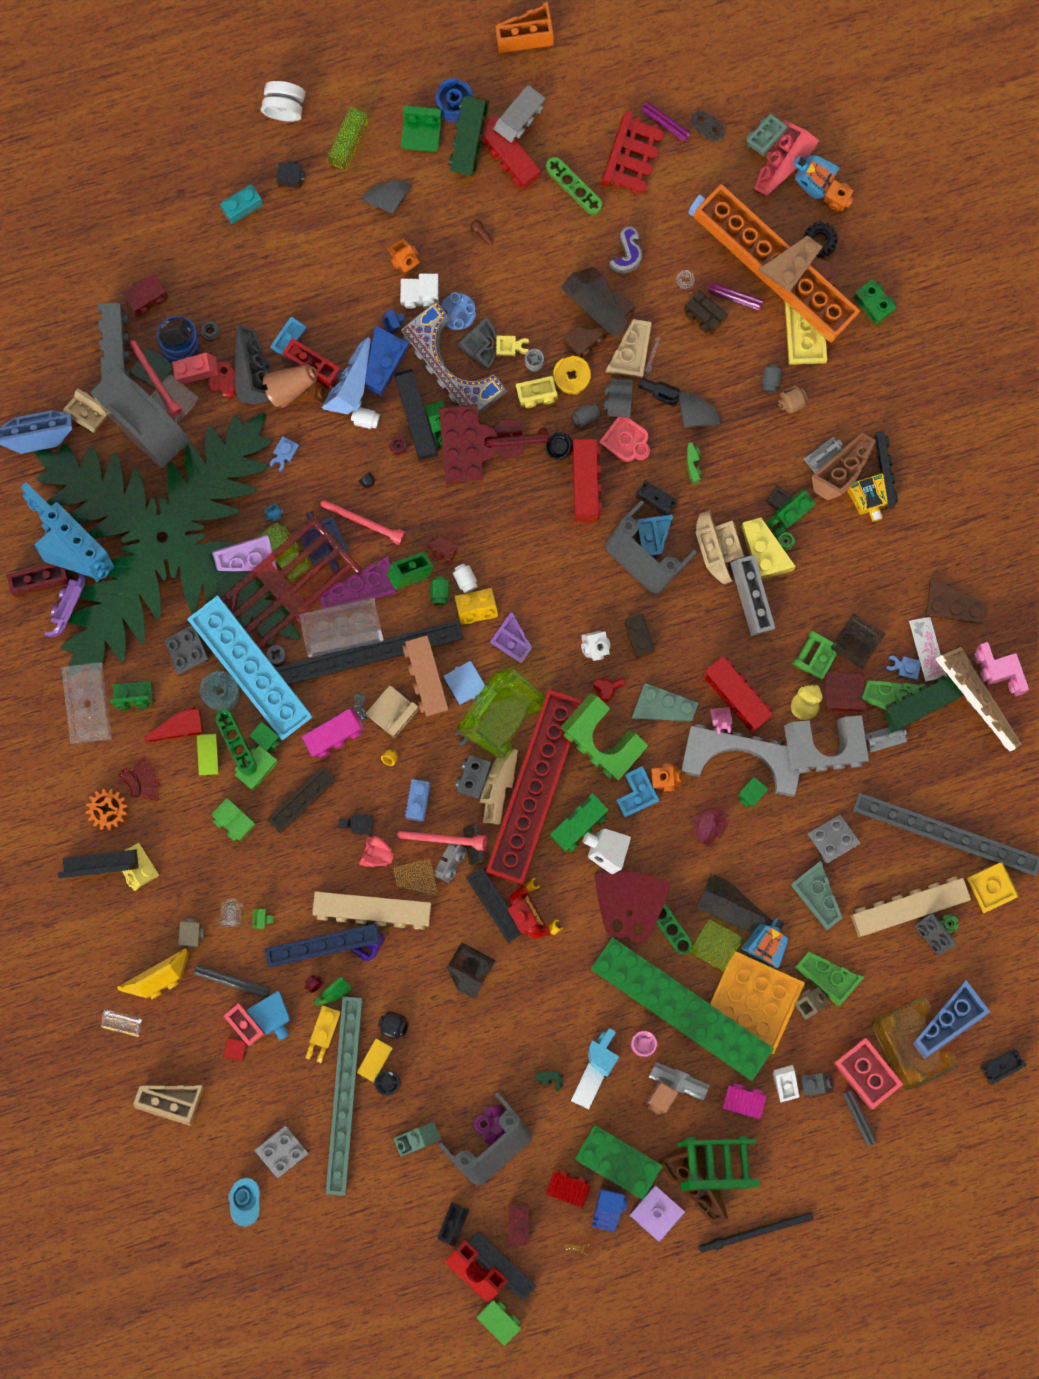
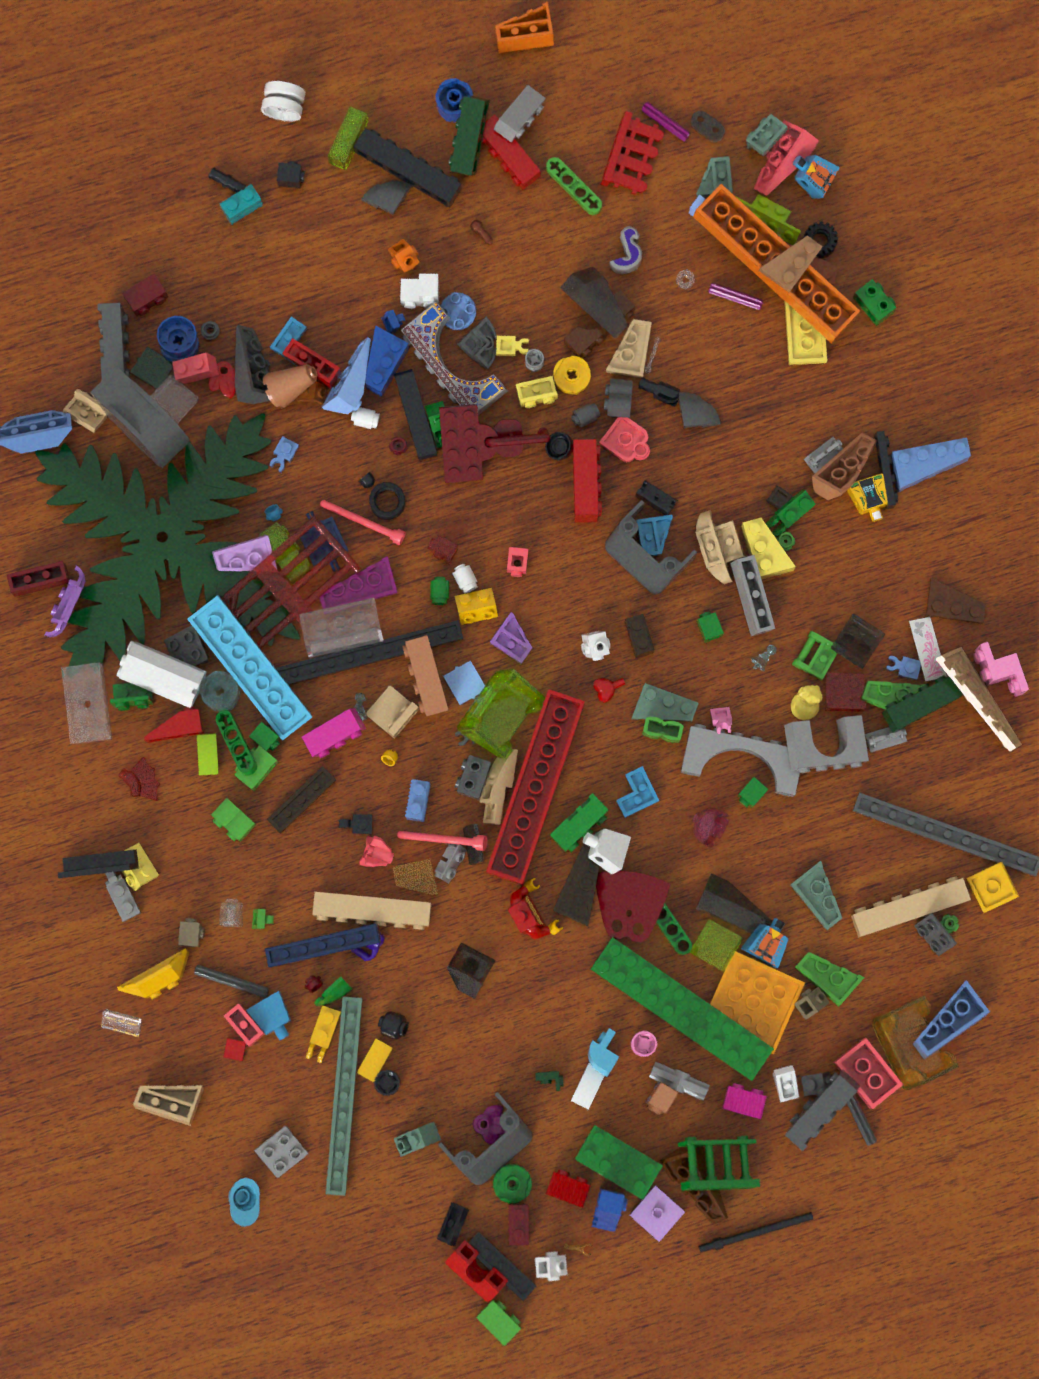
dark azure wedge [21,482,114,582] -> none
orange gear [86,789,128,831] -> none
coral piece [129,340,183,418] -> none
clear smoke brick [158,317,192,348] -> none
dark grey wheel [266,645,287,666] -> none
green brick [387,551,433,590] -> none
green bracket [401,106,442,152] -> none
black plate [466,868,522,943] -> none
bright green arch [560,693,648,780] -> none
orange brick [651,763,683,792] -> none
dark brown brick [684,290,728,334] -> none
bright green slope [686,442,702,486] -> none
red brick [703,656,773,734] -> none
dark grey brick [761,364,783,393] -> none
medium nougat head [778,386,808,414] -> none
light grey hinge [807,815,860,863] -> none
orange brick [823,180,854,212] -> none
black hinge [980,1048,1027,1084] -> none
none -> light grey hinge [105,872,141,922]
none -> white brick [116,641,207,708]
none -> black pin [208,167,247,193]
none -> black brick [353,128,461,208]
none -> black tyre [369,482,405,520]
none -> green plate [493,1164,532,1204]
none -> coral brick [507,547,528,577]
none -> white brick [535,1252,567,1281]
none -> dark brown wing [553,843,599,927]
none -> bright green brick [642,717,684,743]
none -> sand green wing [696,156,733,197]
none -> green brick [697,611,724,643]
none -> lime bracket [735,194,801,245]
none -> clear light blue piece [751,645,777,671]
none -> dark grey wedge [785,1070,861,1151]
none -> medium blue wedge [891,438,971,493]

